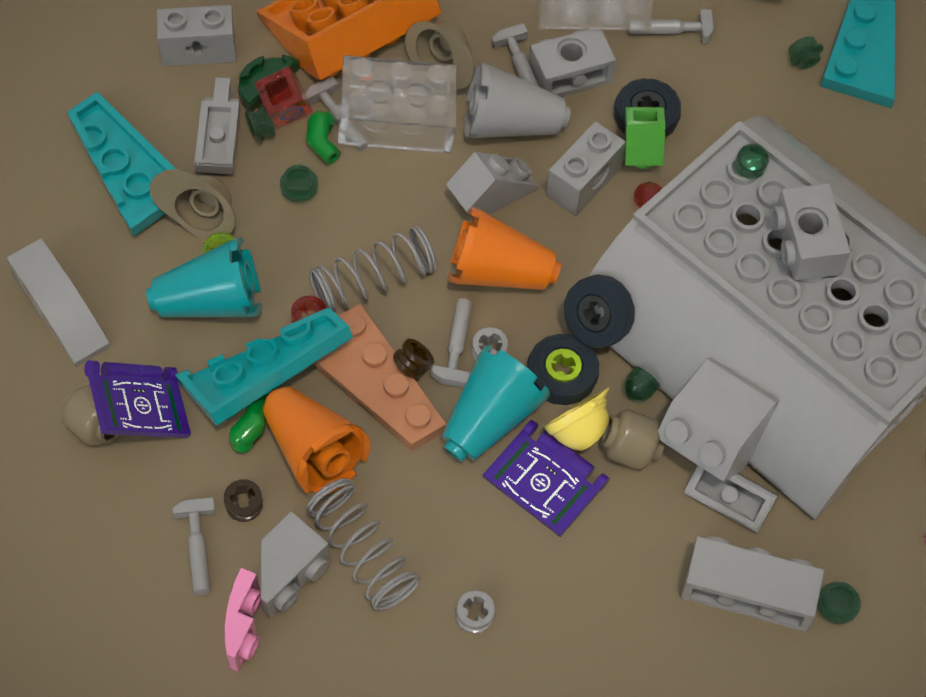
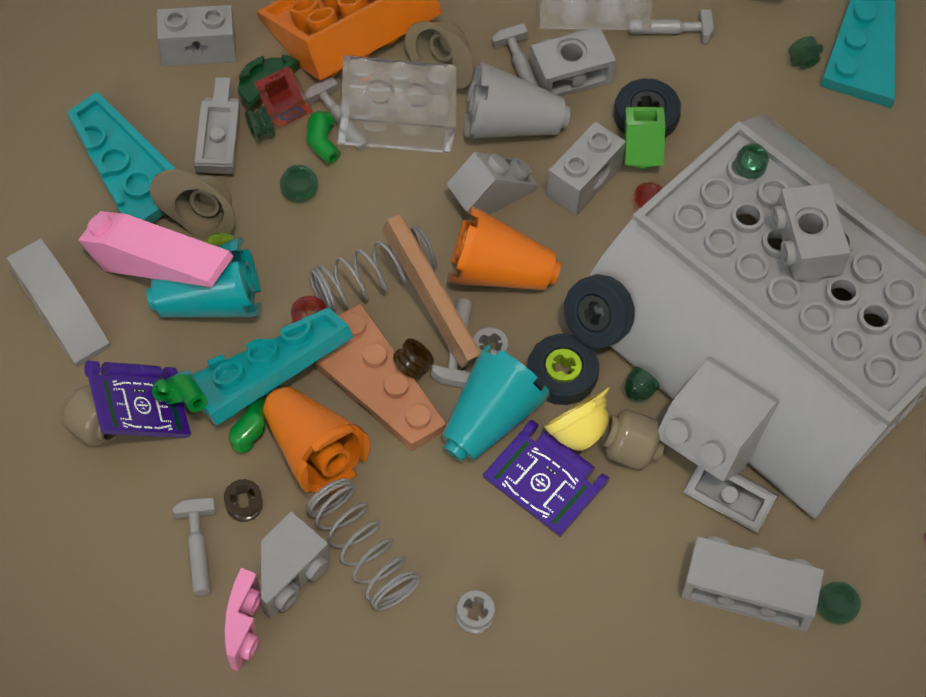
none -> bright pink slope [78,211,233,287]
none -> green arm [152,374,208,412]
none -> medium nougat tile [382,214,480,369]

